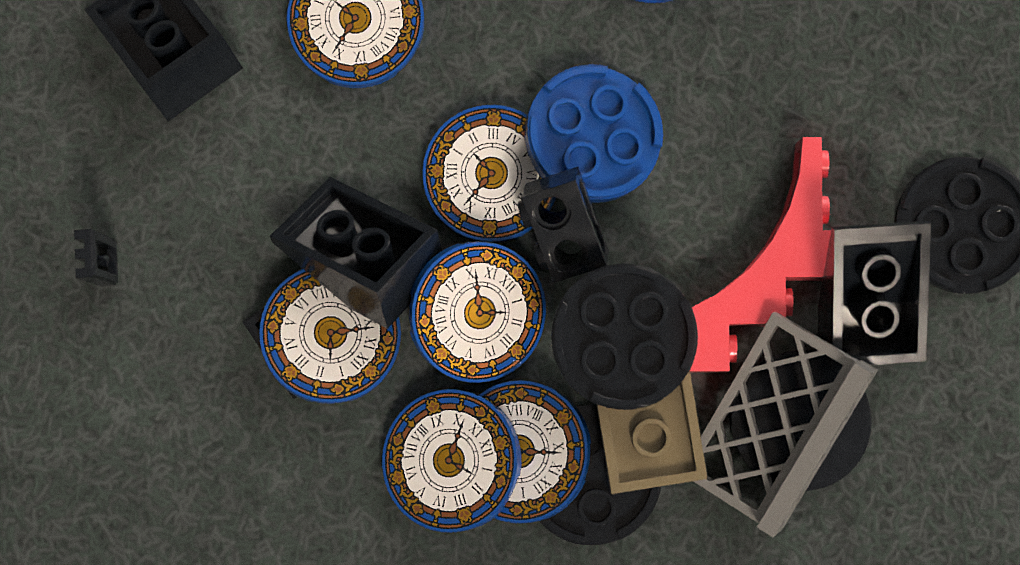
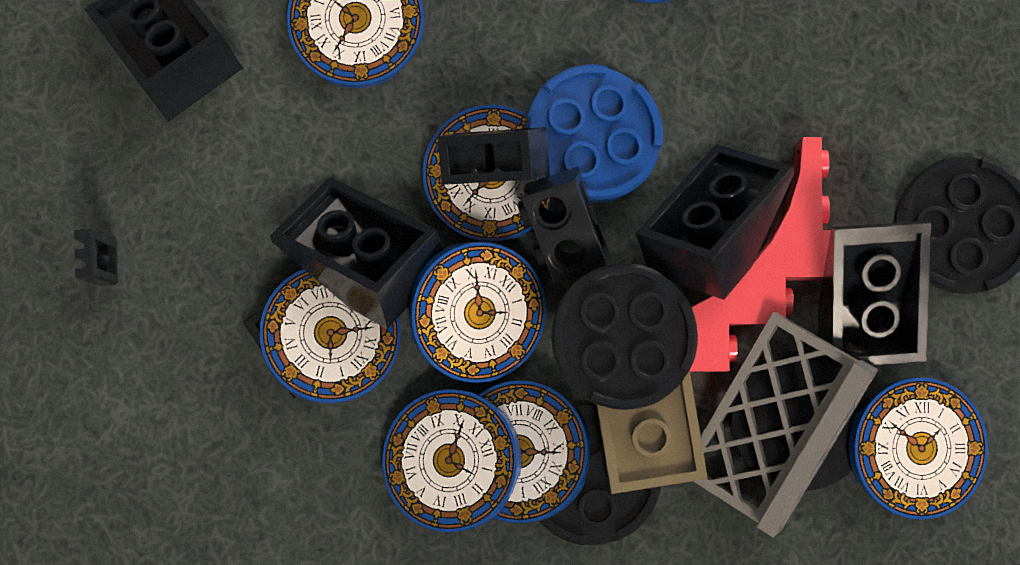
none -> black brick [438,127,550,185]
none -> black slope [636,144,795,300]
none -> tile [848,377,988,520]

